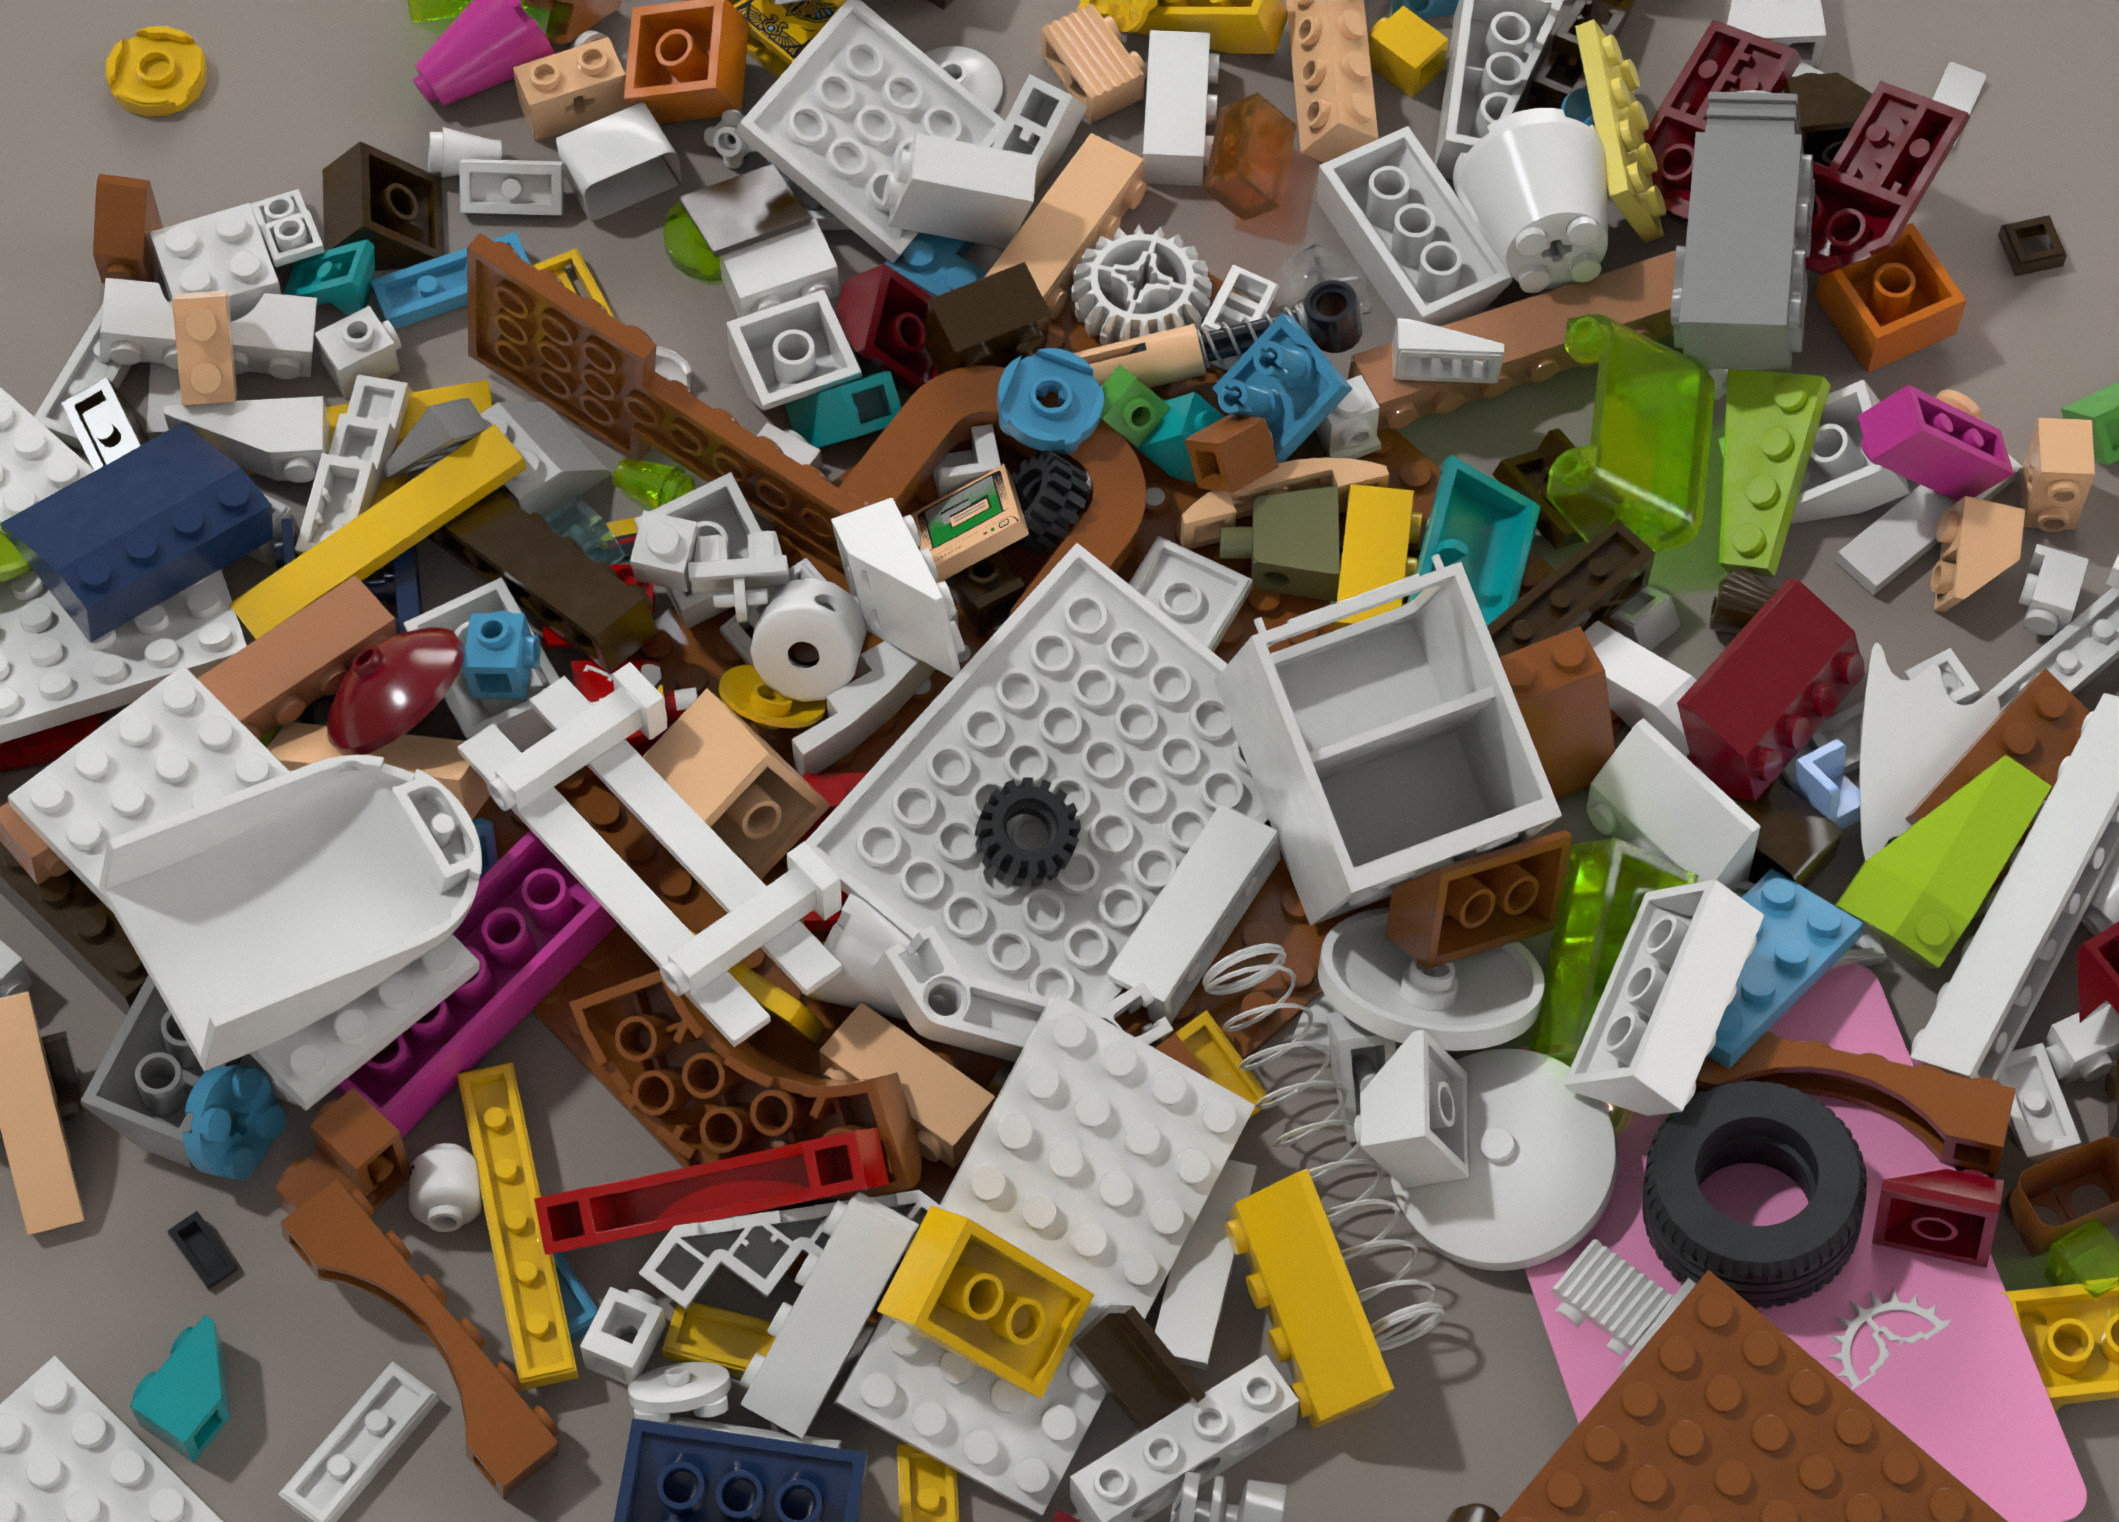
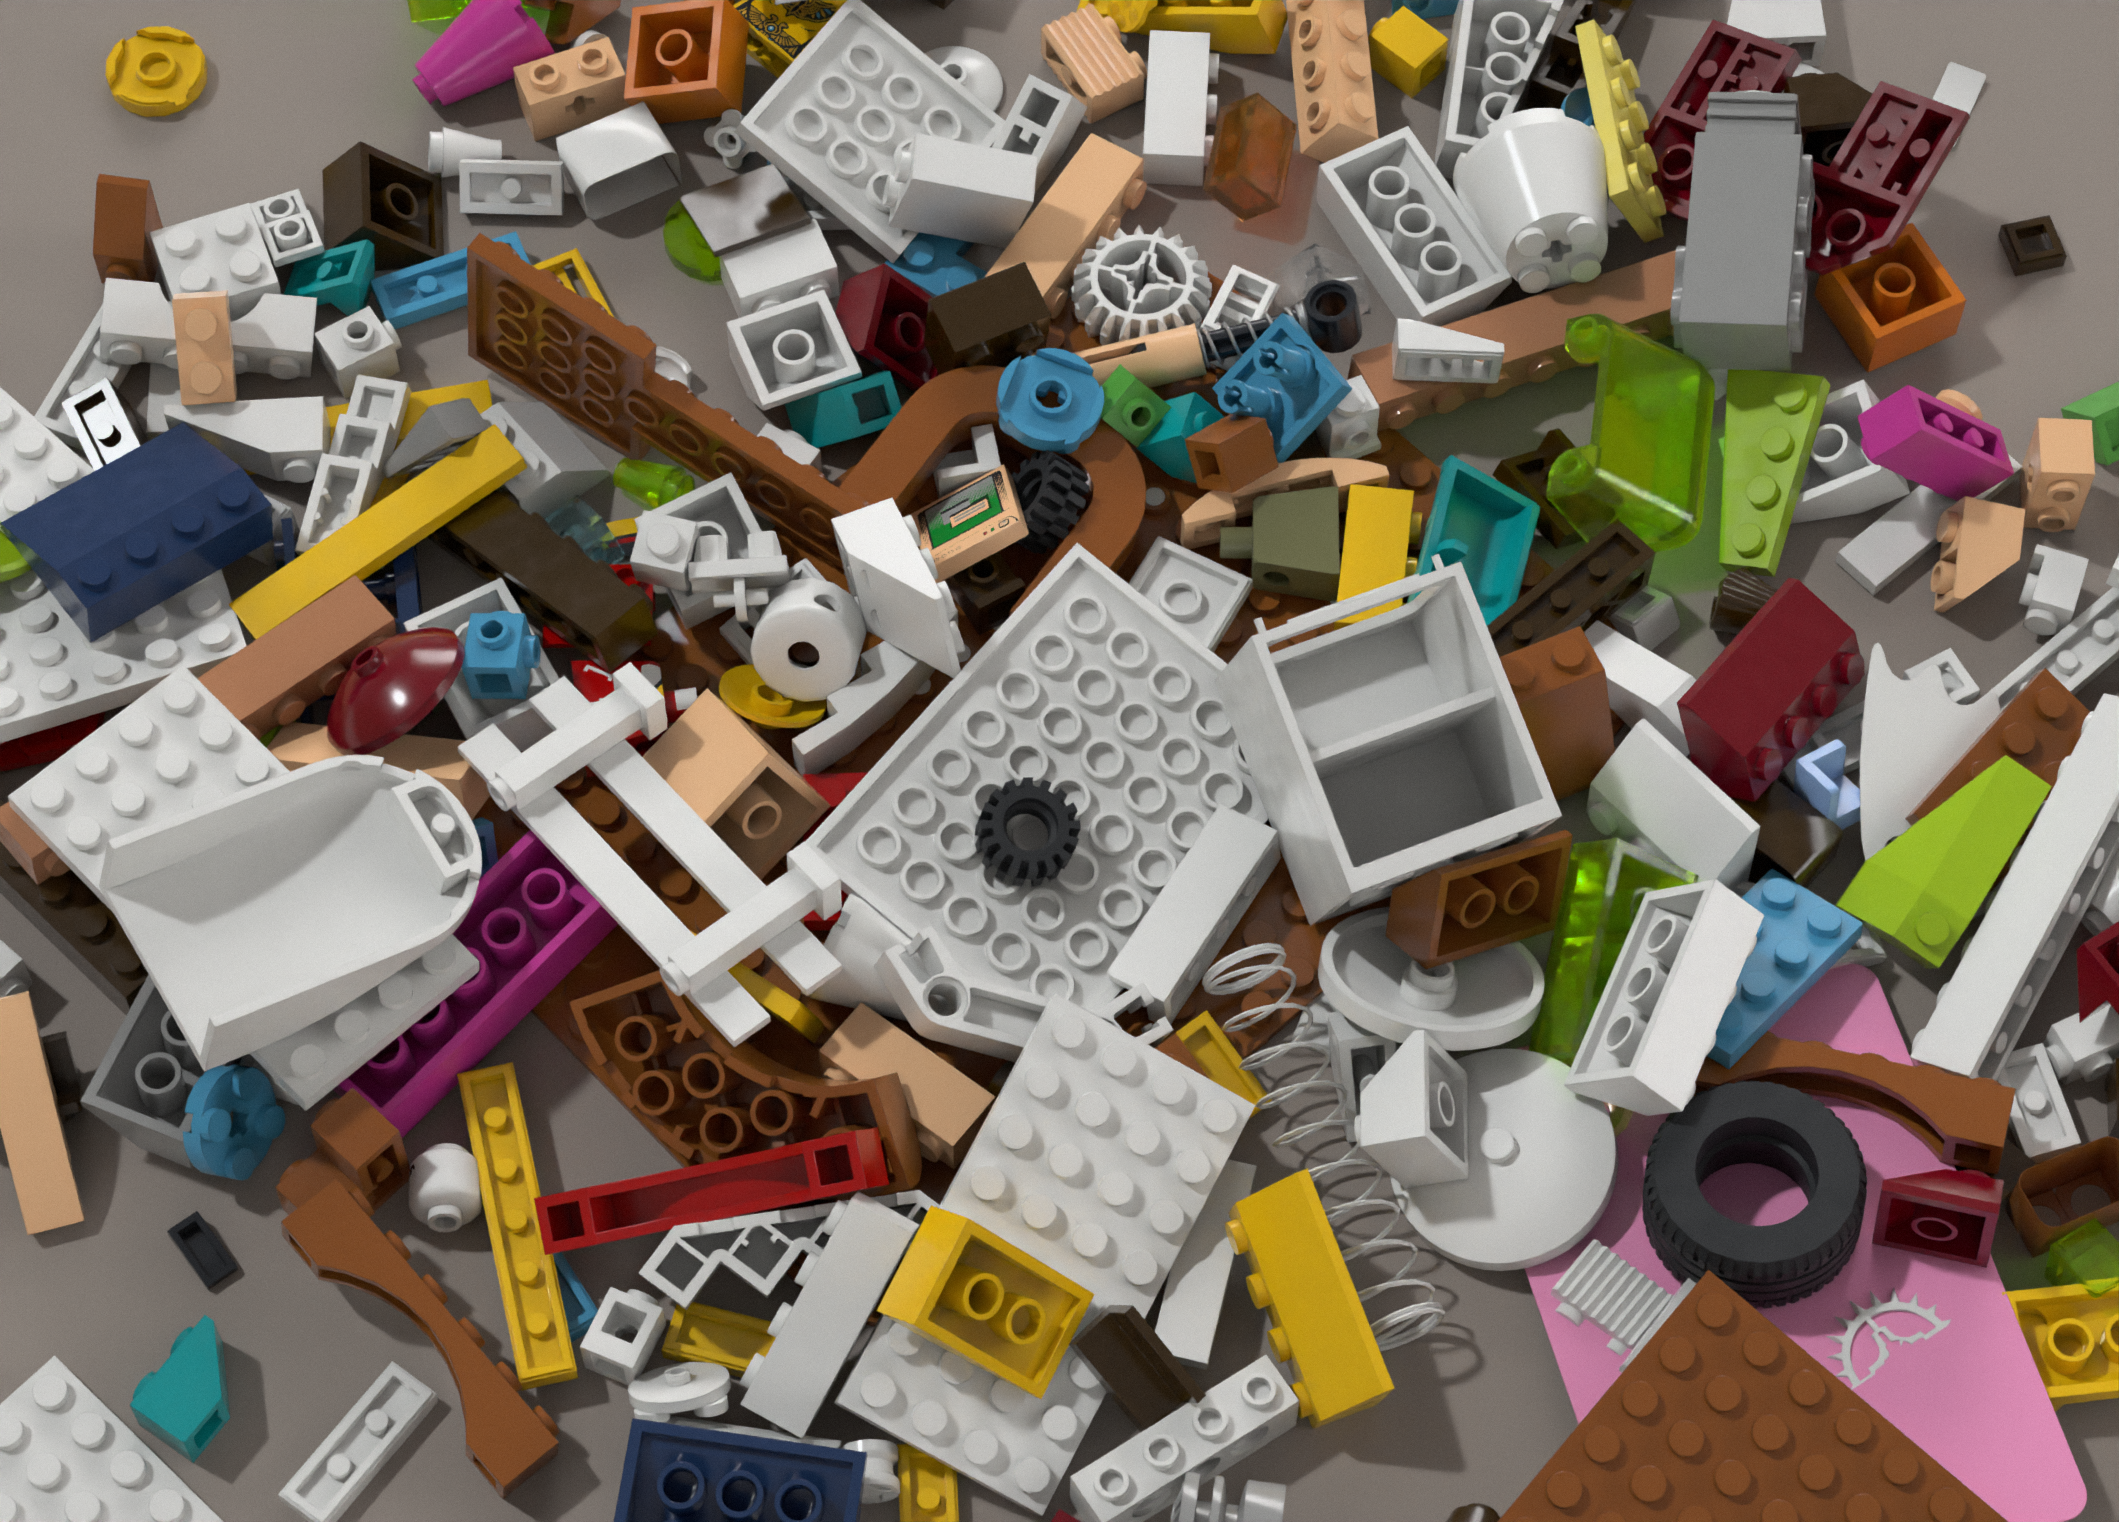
none -> white wheel [841,1439,900,1504]

